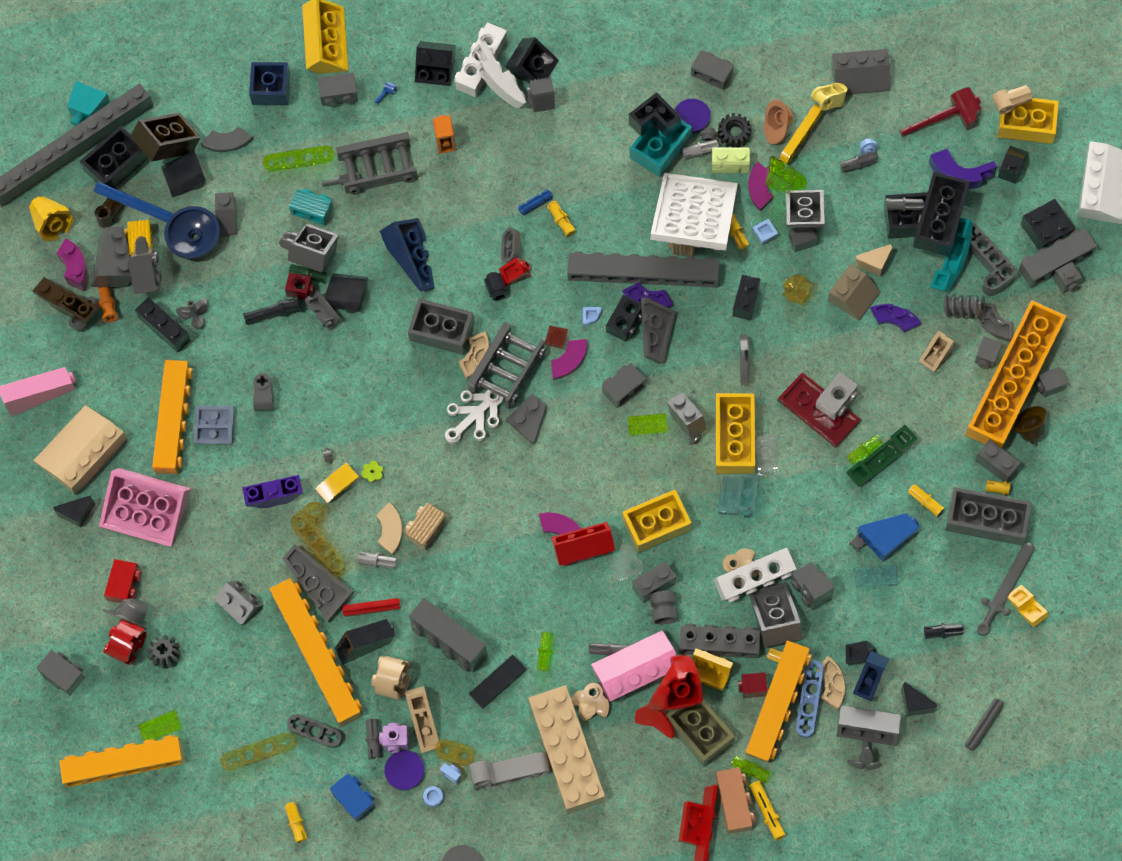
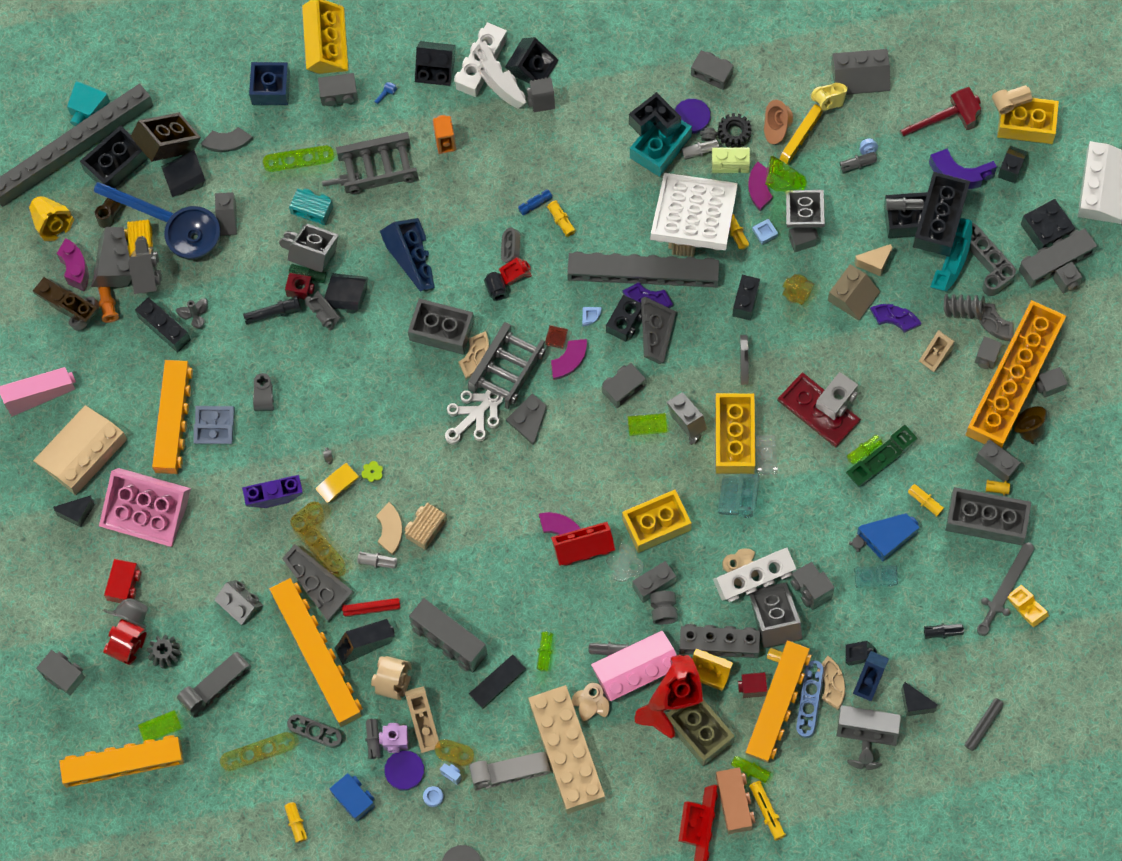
none -> dark grey beam [177,652,251,718]

